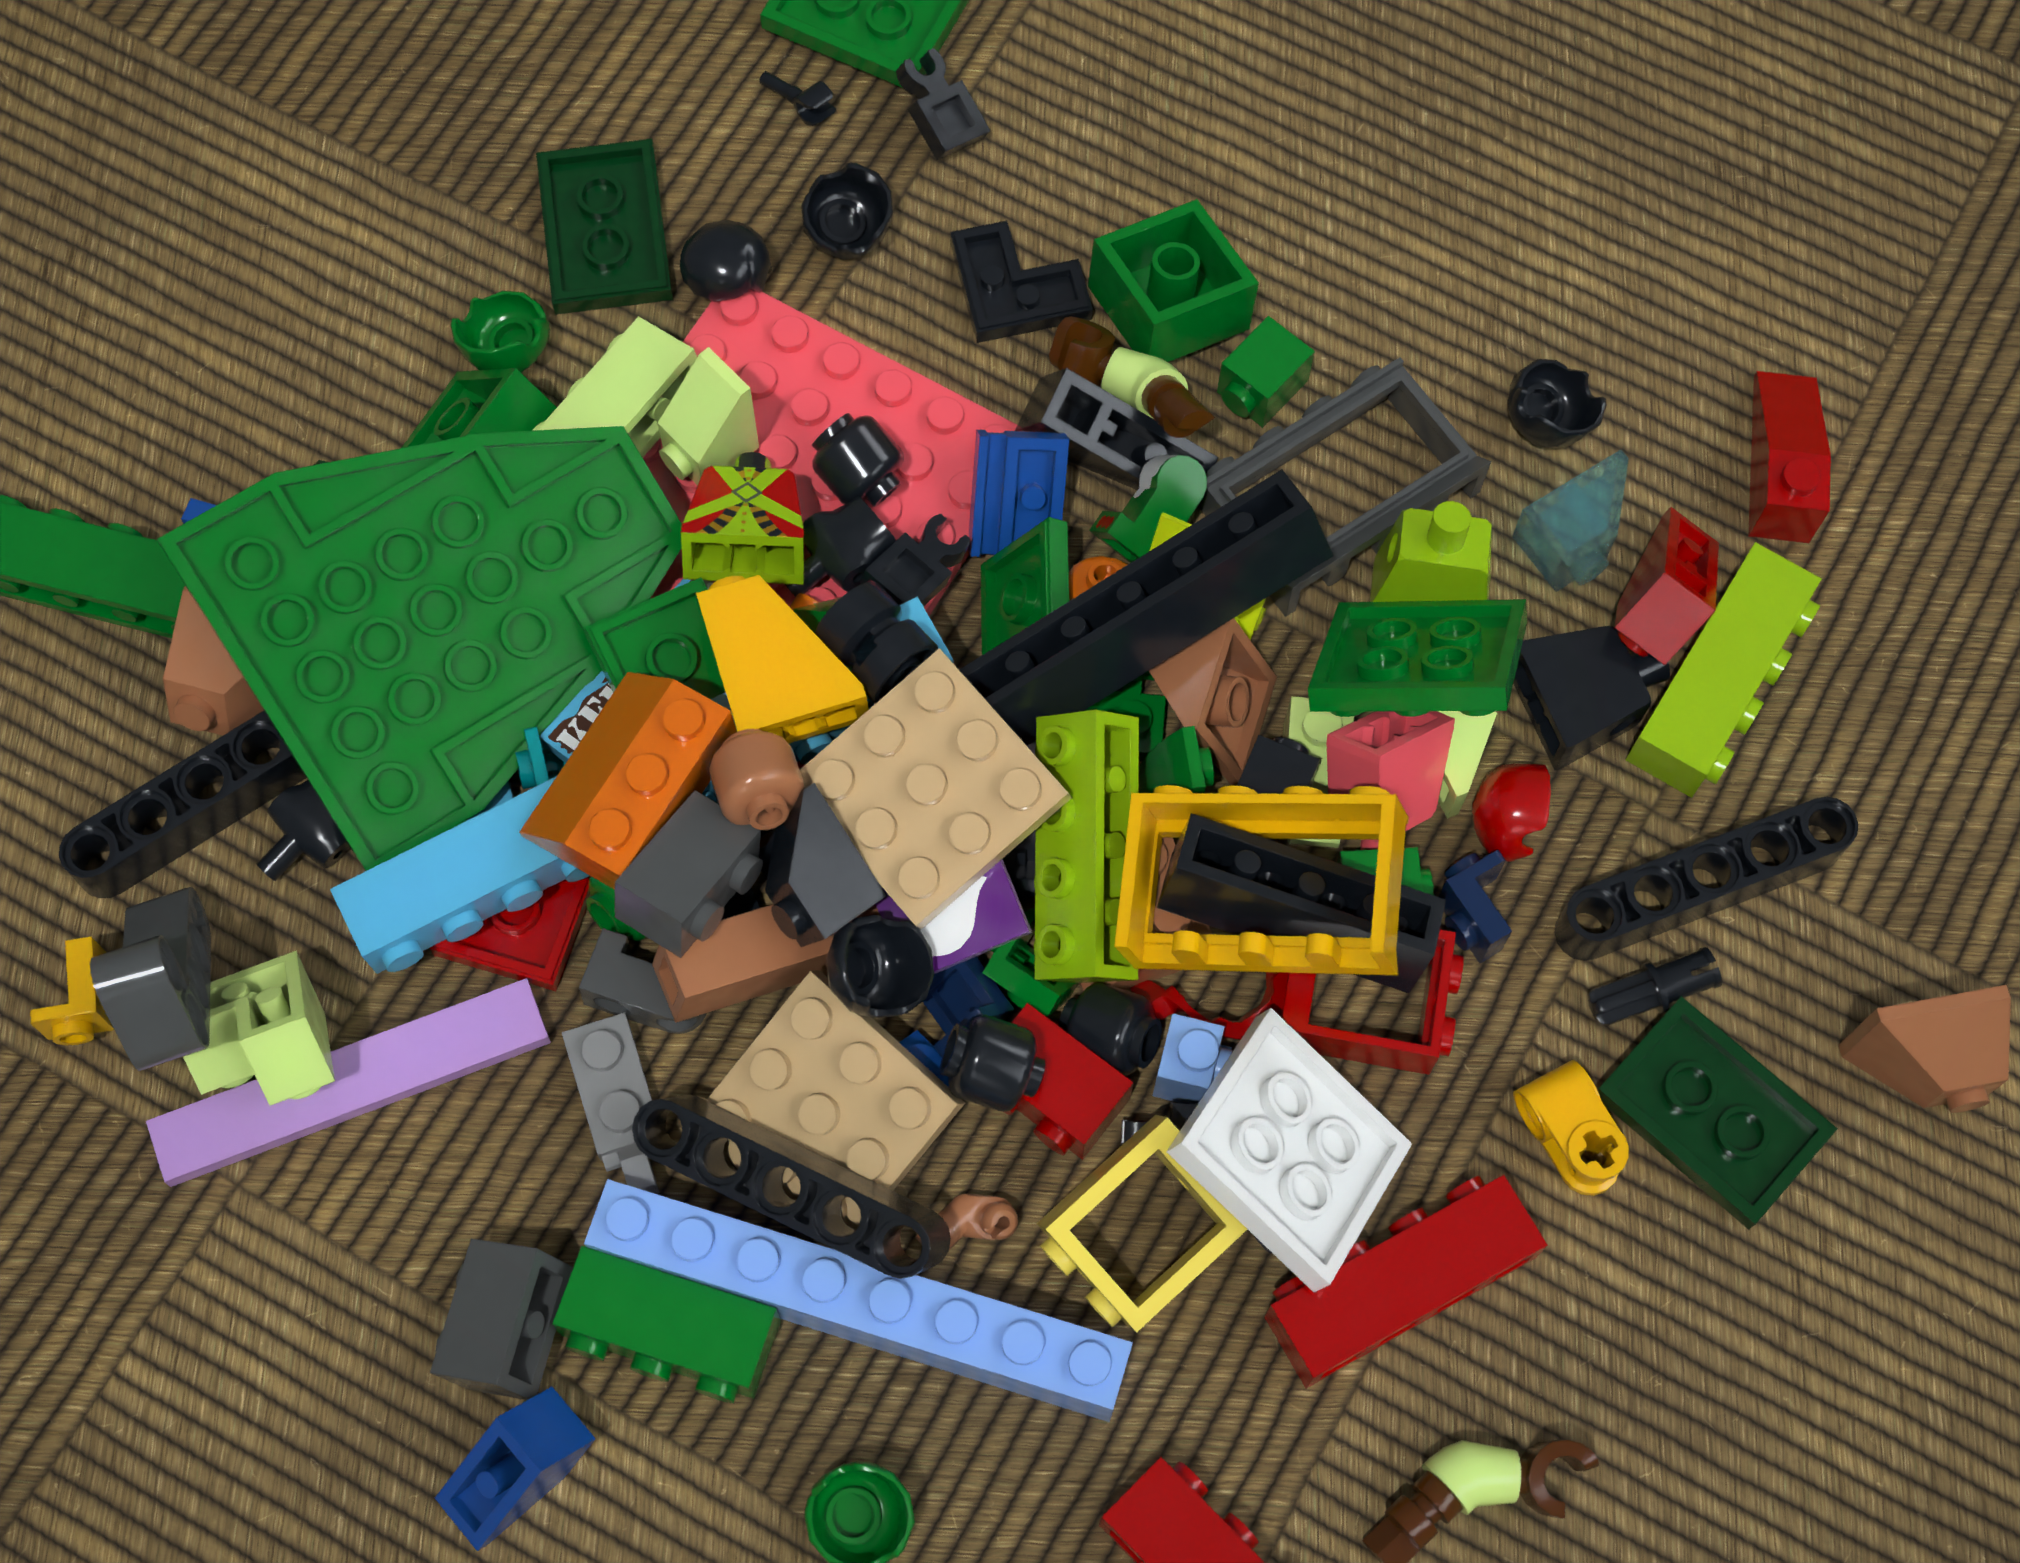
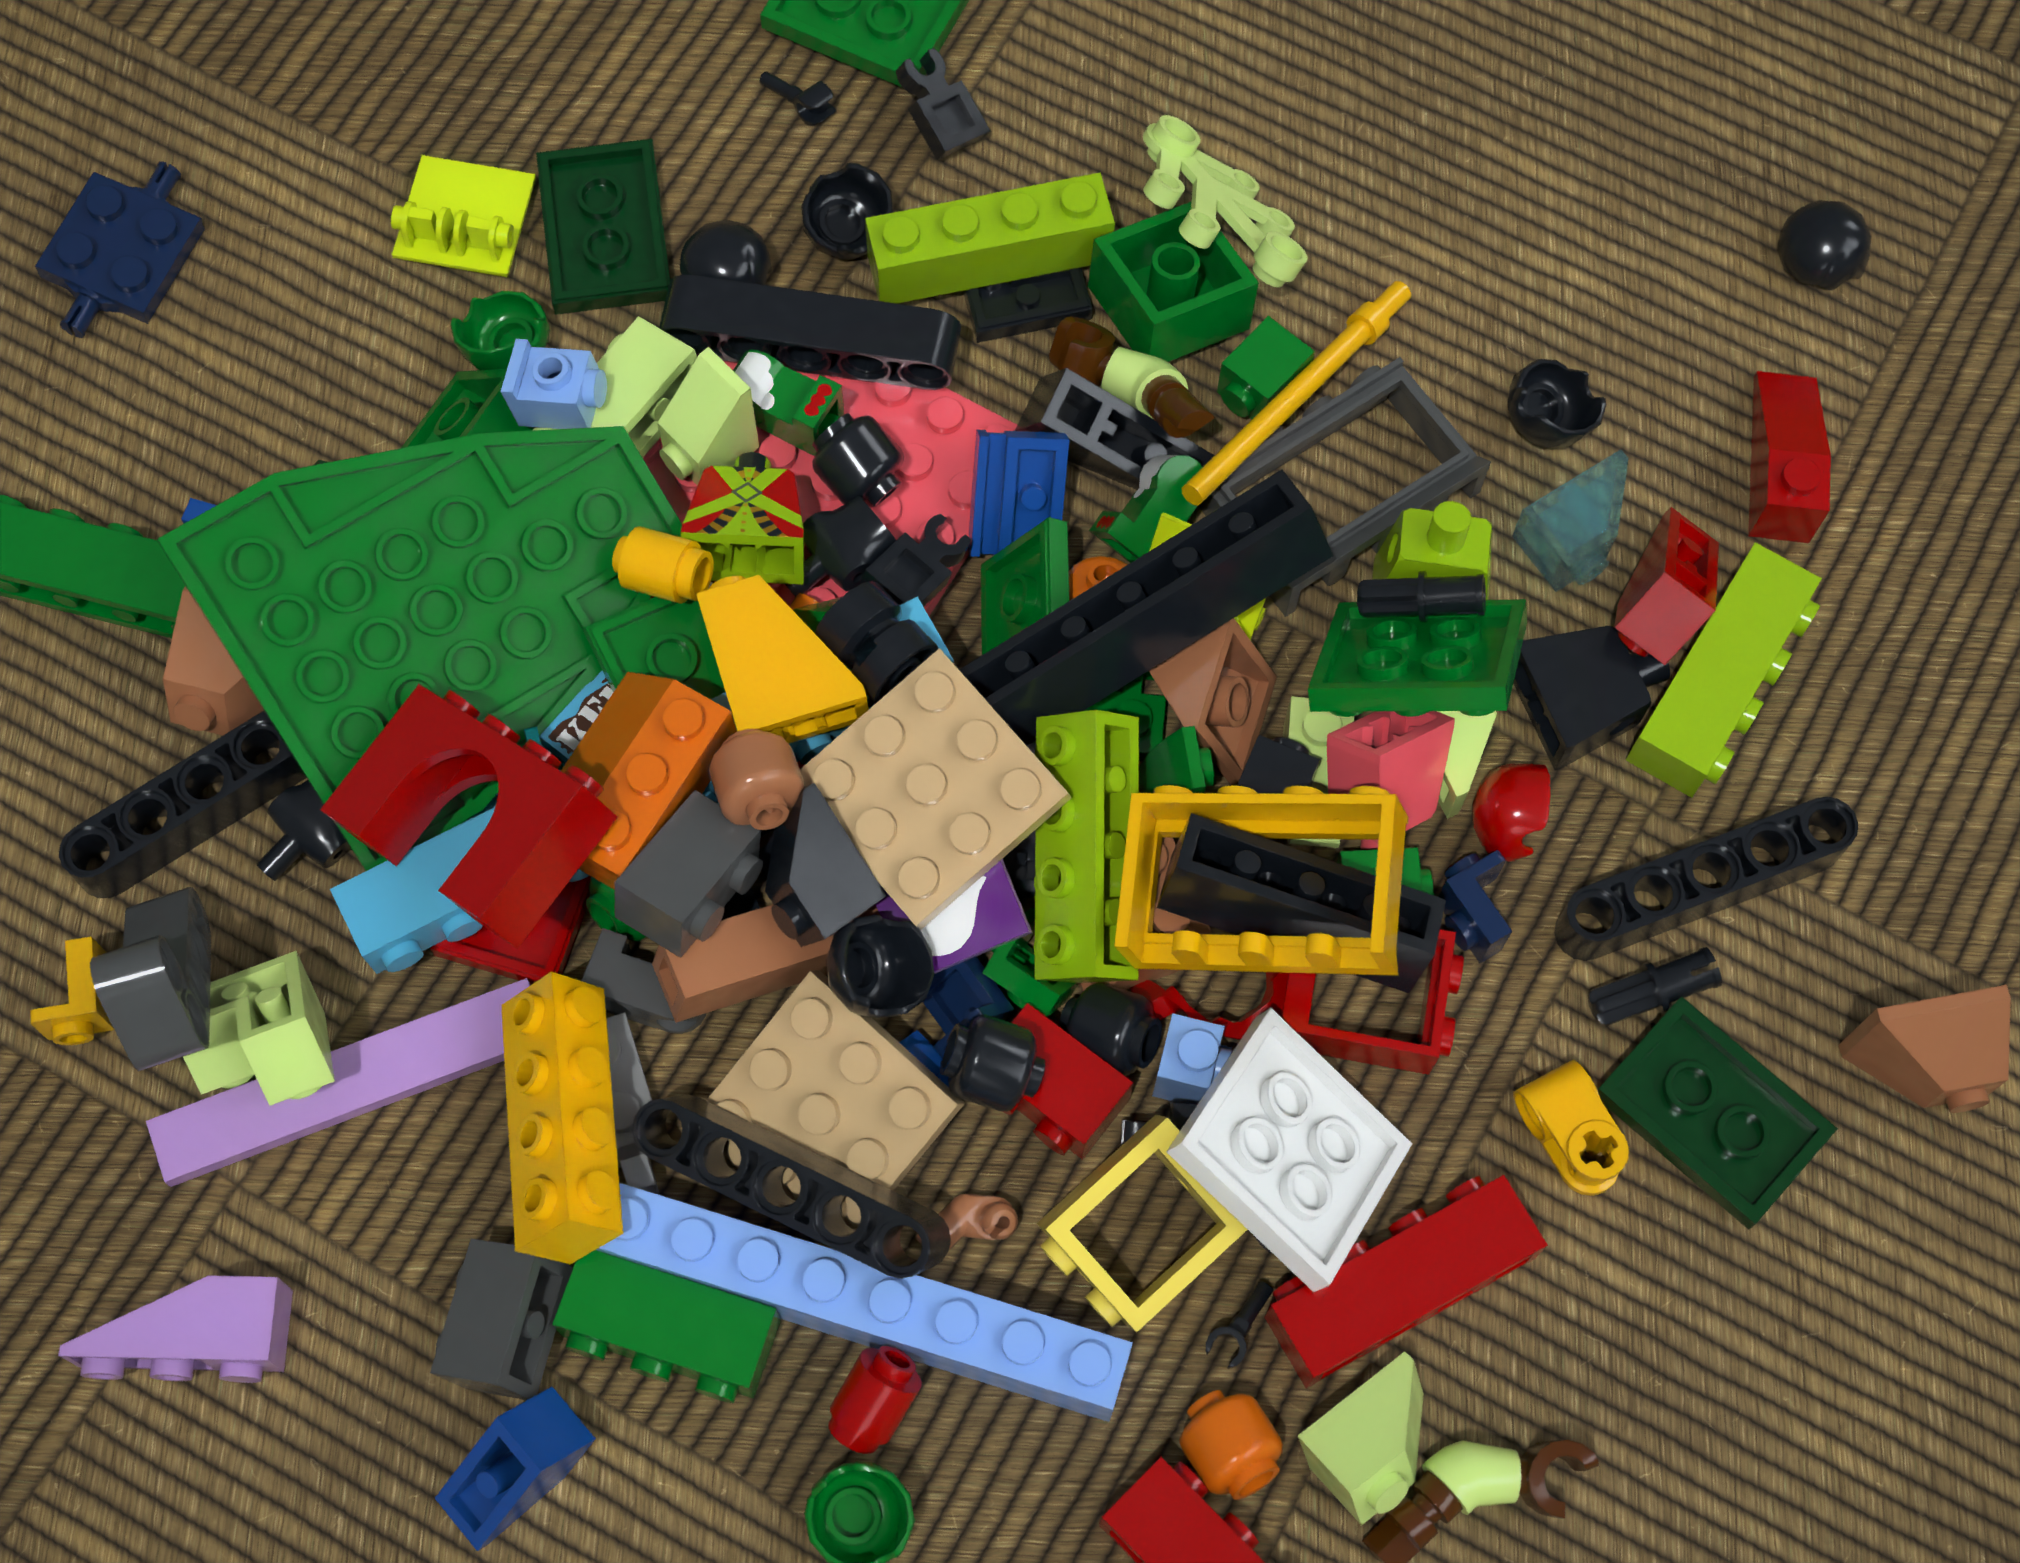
none -> dark blue plate [35,161,205,338]
none -> lavender slope [59,1276,293,1383]
none -> red arch [320,684,618,949]
none -> neon yellow hinge [391,155,536,277]
none -> light blue brick [501,339,607,429]
none -> yellow brick [501,971,623,1264]
none -> yellow brick [612,526,714,604]
none -> black beam [659,274,961,390]
none -> green leg [733,349,844,456]
none -> red brick [828,1346,922,1454]
none -> lime brick [865,172,1115,304]
none -> yellowish green plant [1143,115,1308,287]
none -> orange head [1179,1390,1283,1500]
none -> yellow bar [1182,281,1411,506]
none -> black hand [1206,1281,1273,1369]
none -> yellowish green slope [1298,1351,1424,1526]
none -> black axle [1357,571,1486,622]
none -> black hair [1778,200,1871,290]

